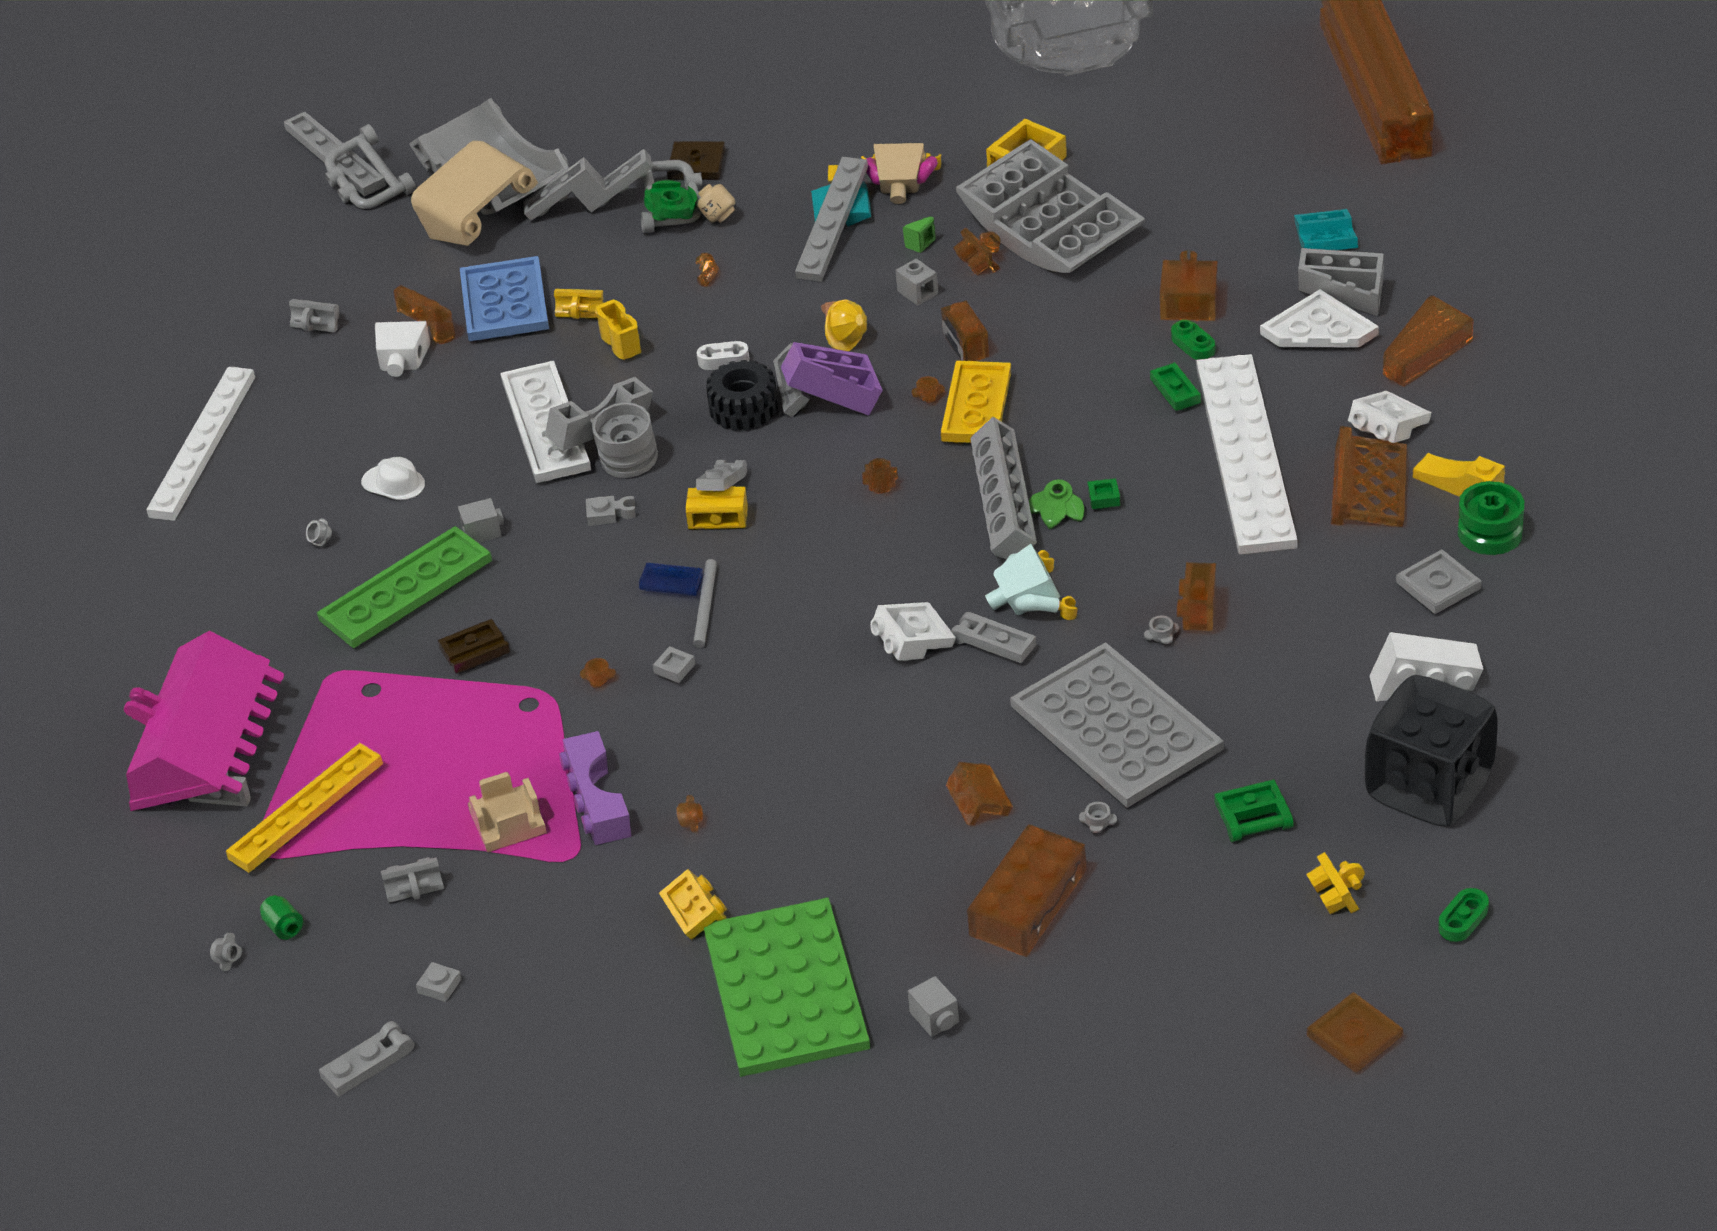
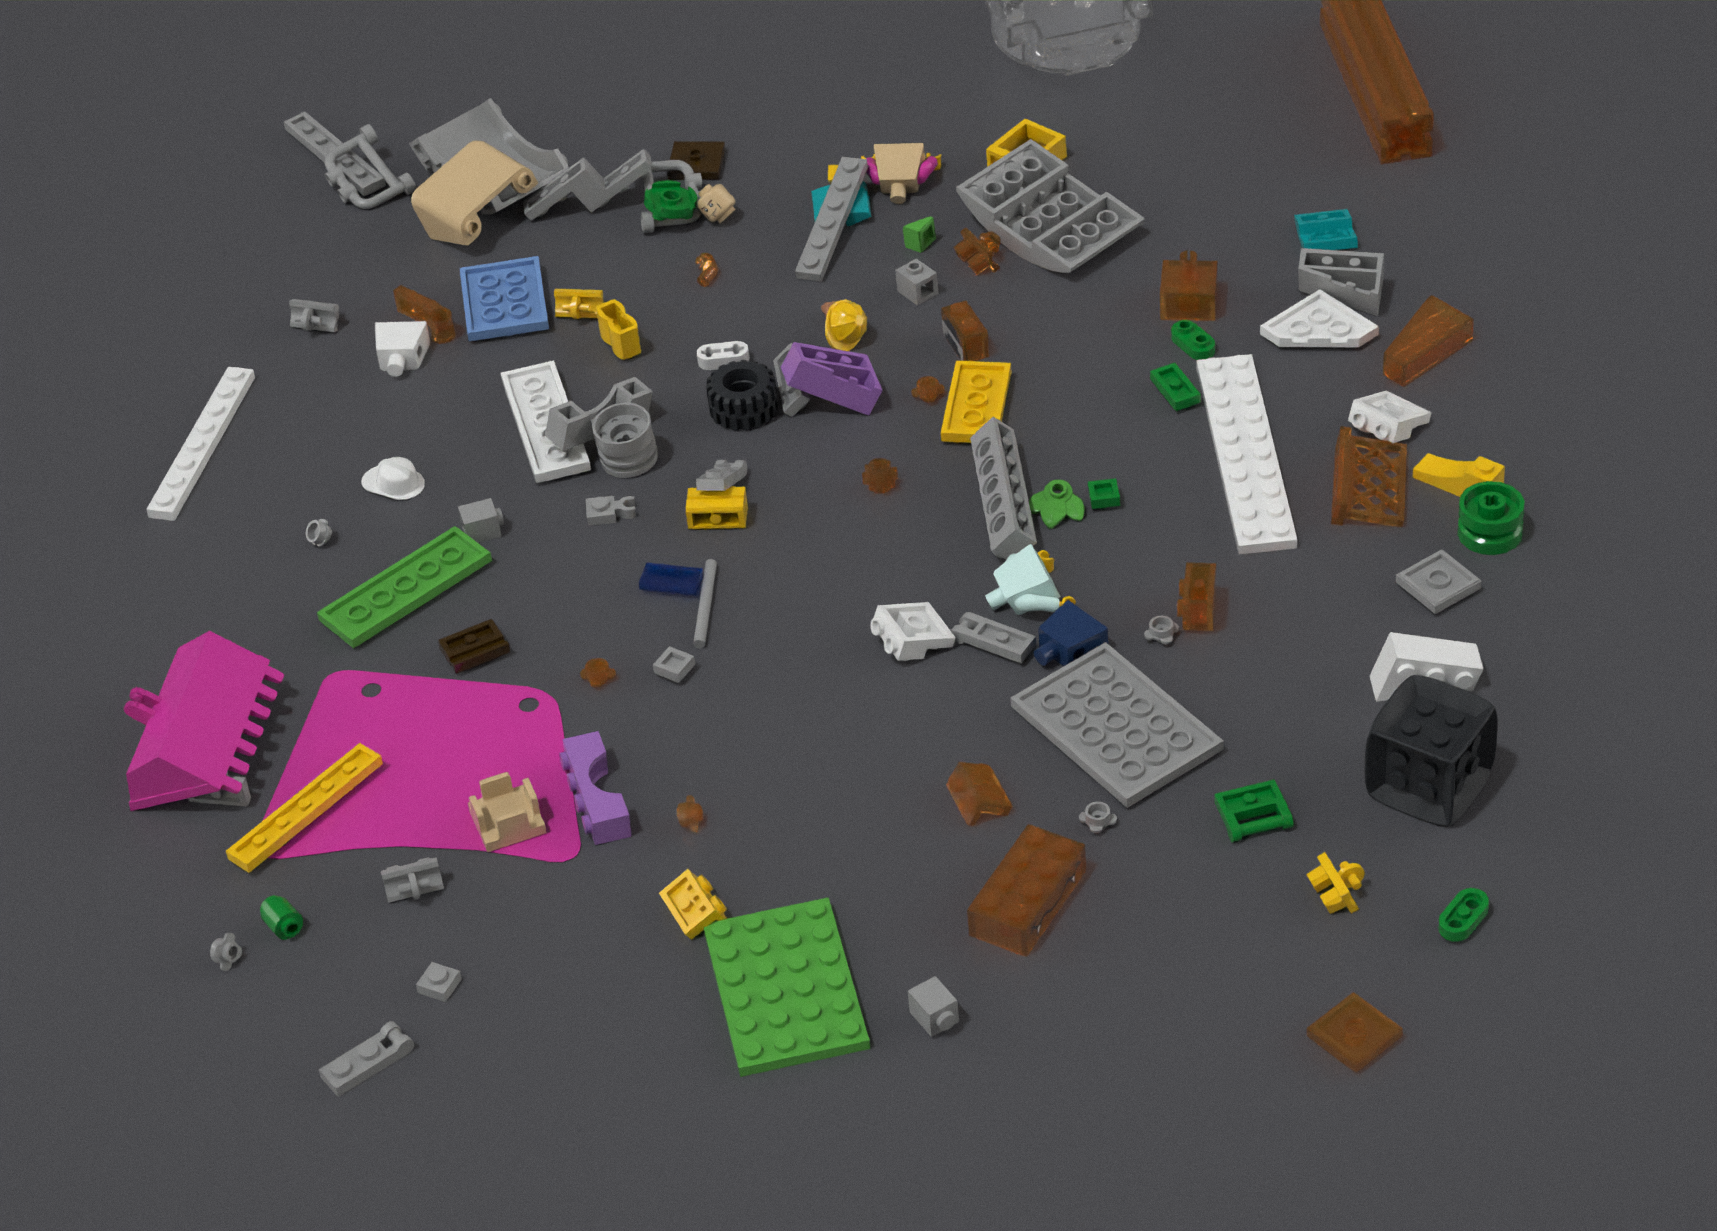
none -> dark blue torso [1034,600,1108,666]

